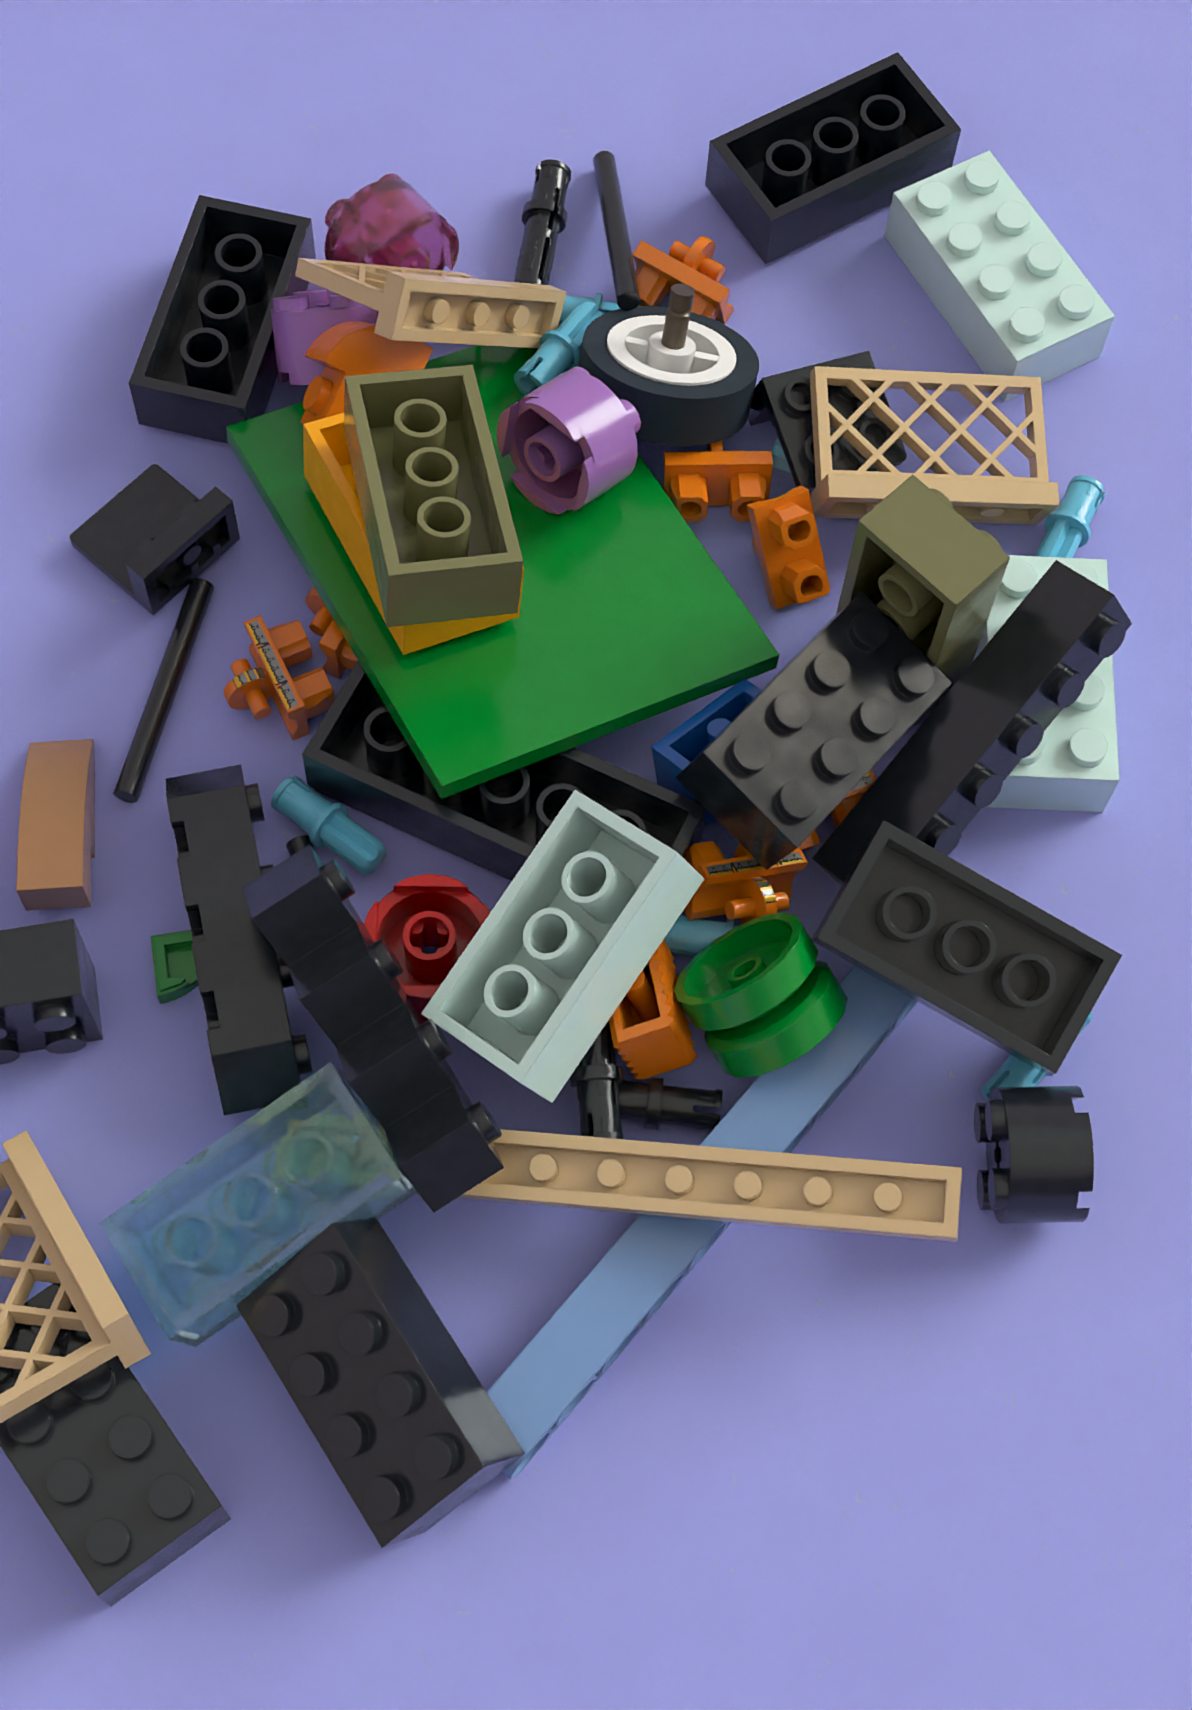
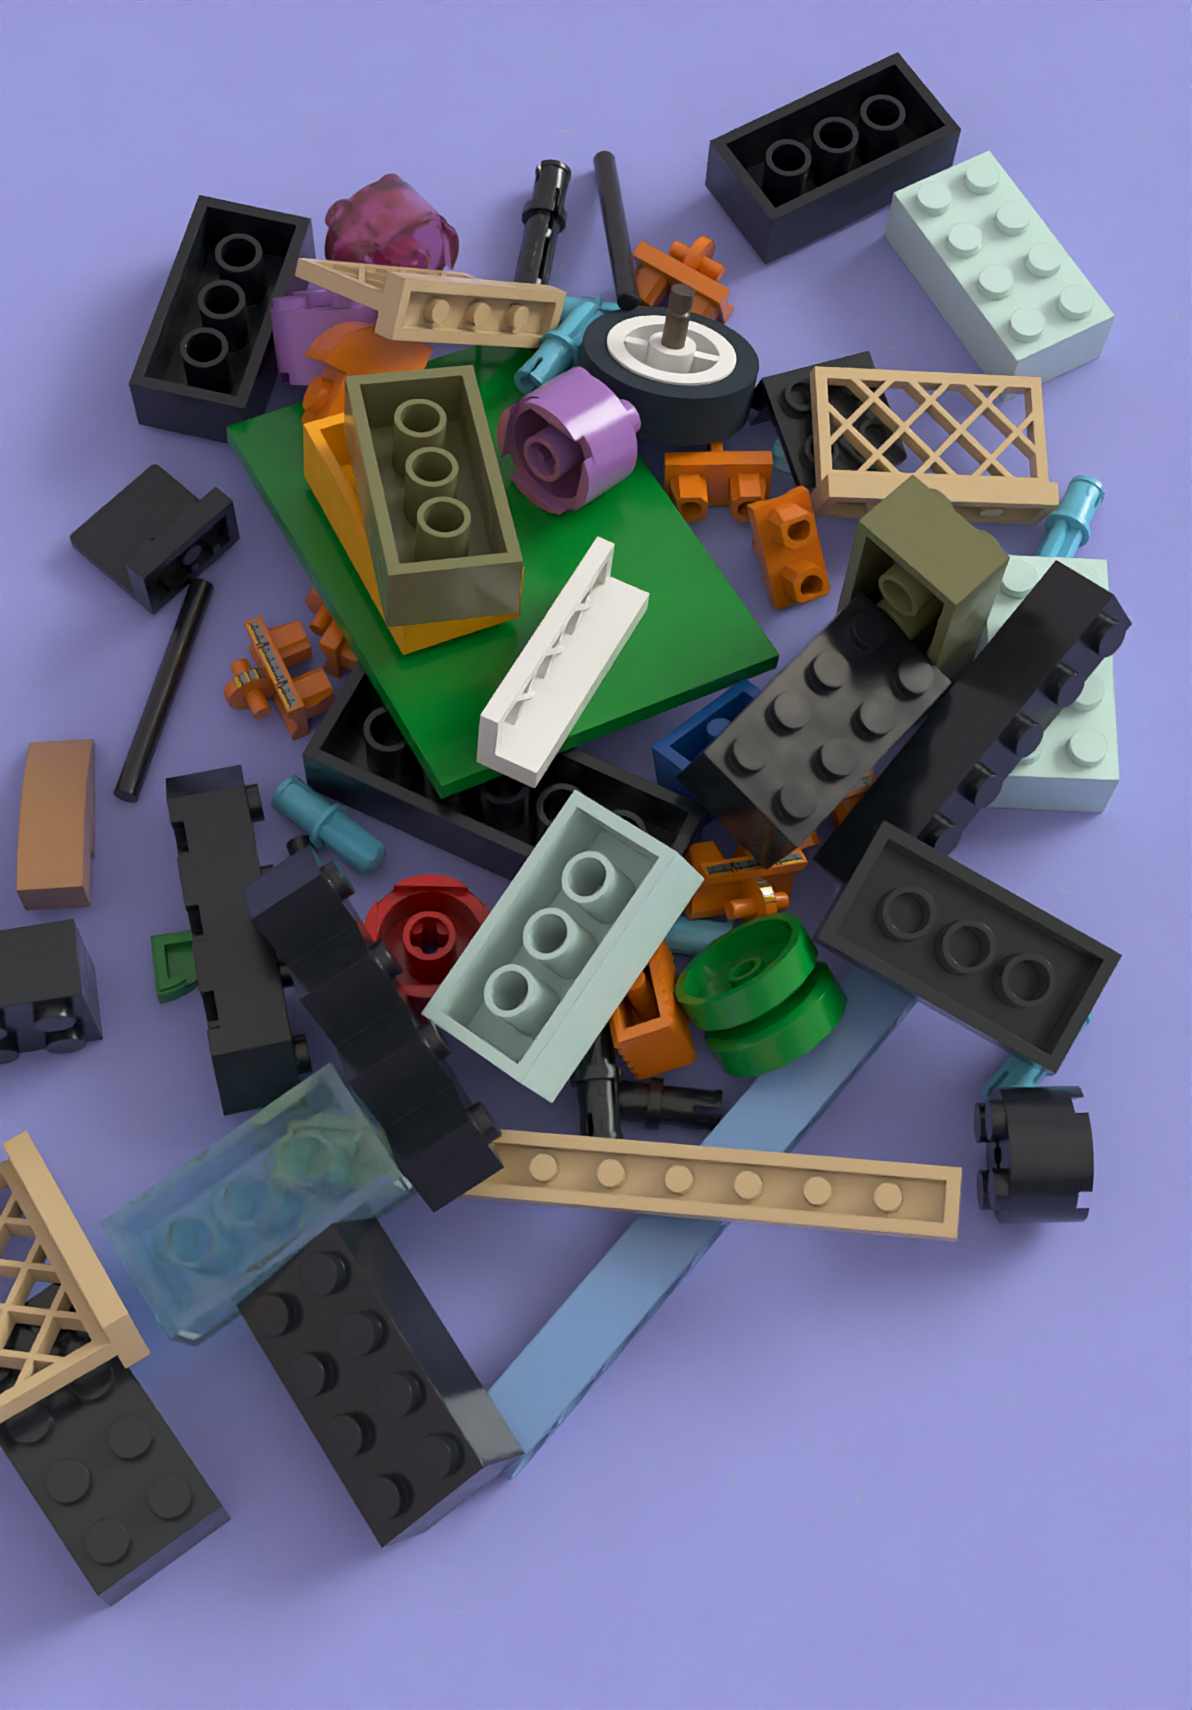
none -> white fence [476,536,650,788]

